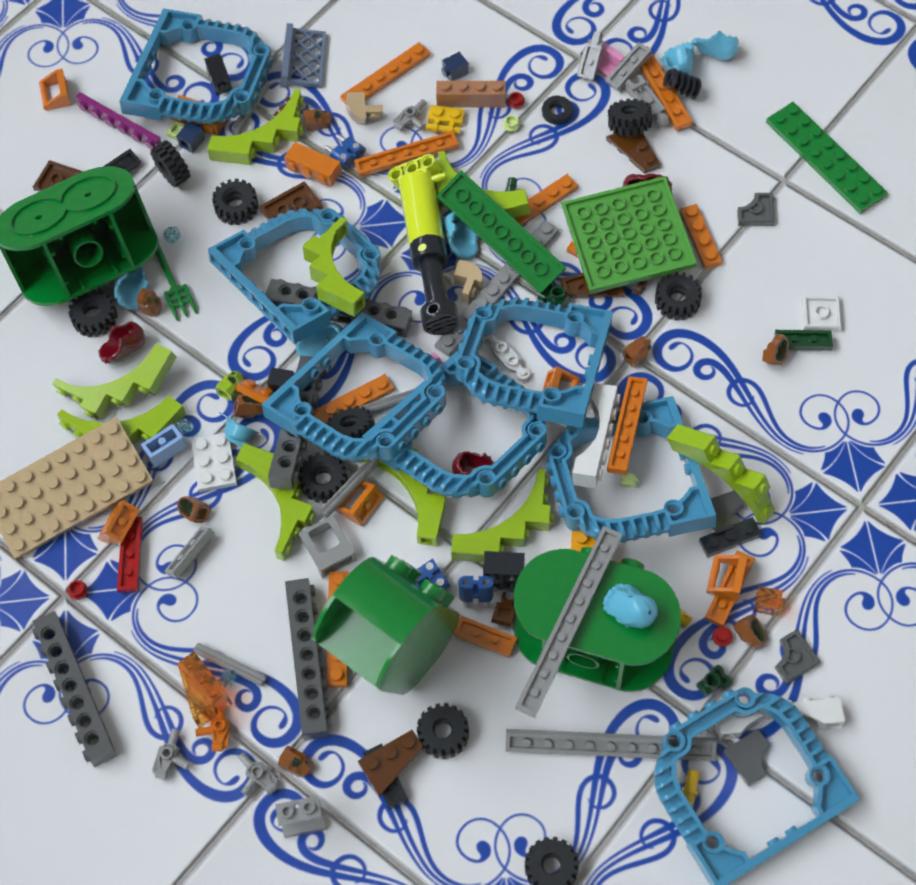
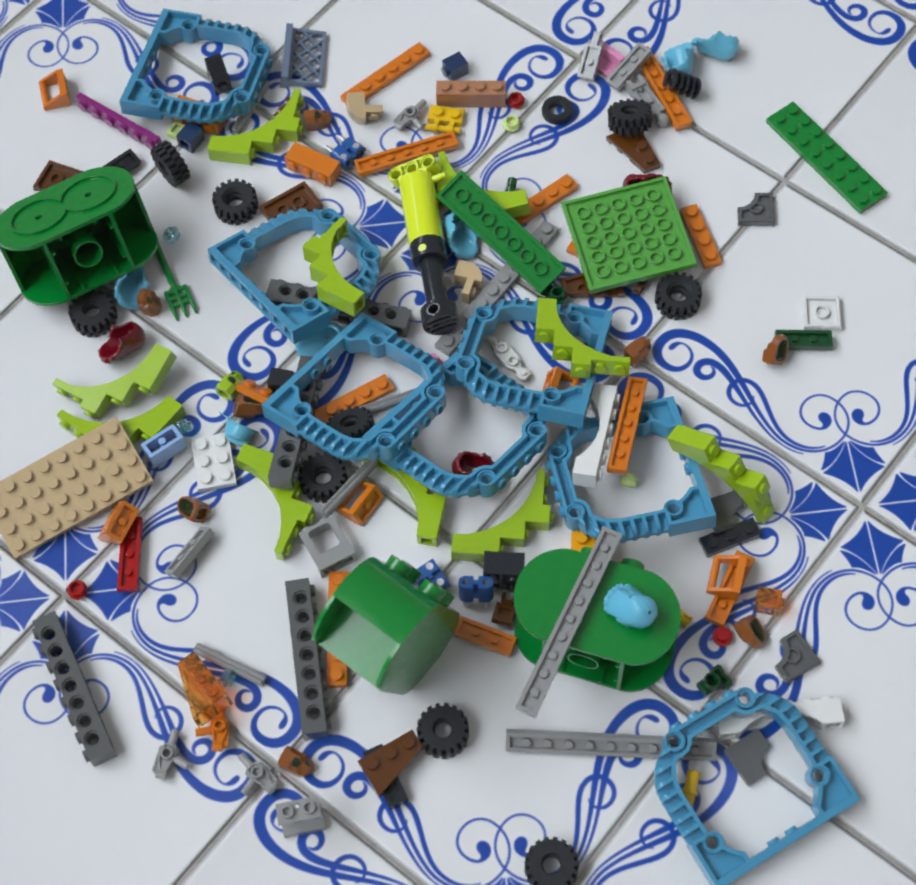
none -> lime arch [534,298,630,379]

